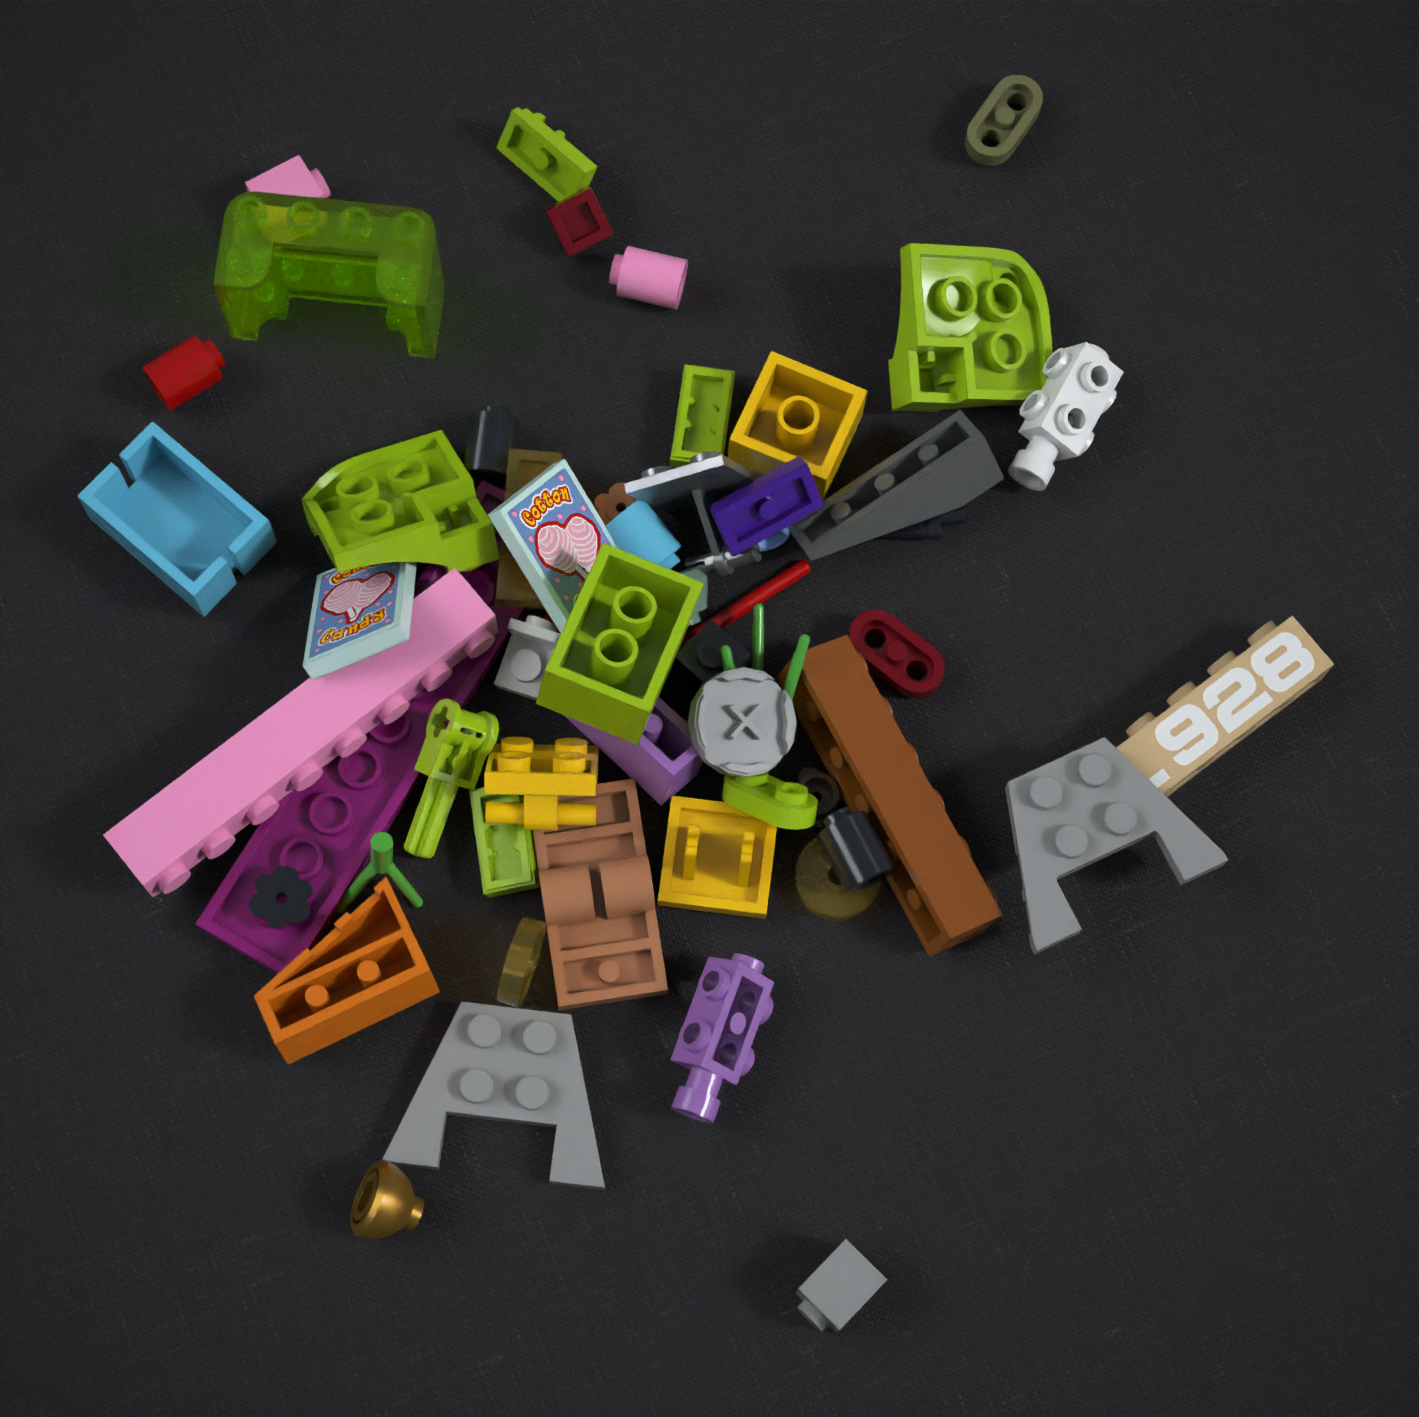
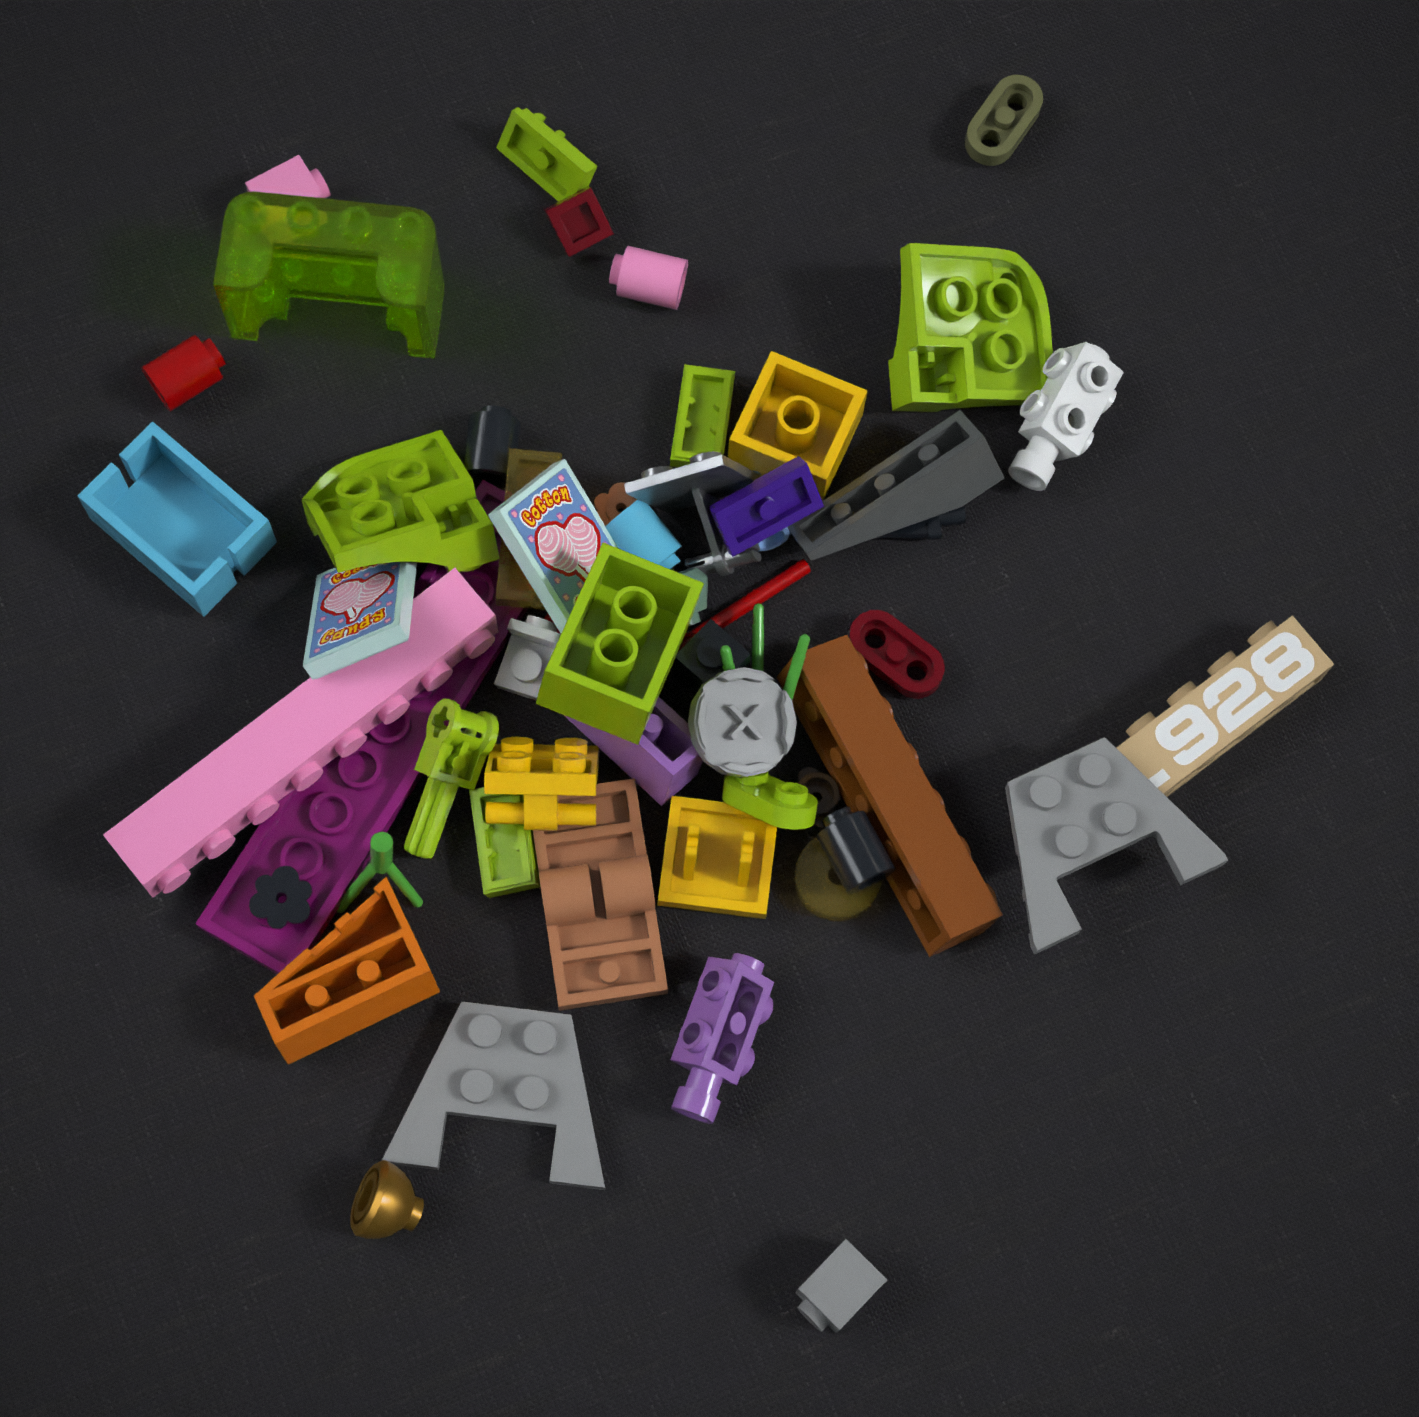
clear yellow piece [497,916,546,1008] -> none

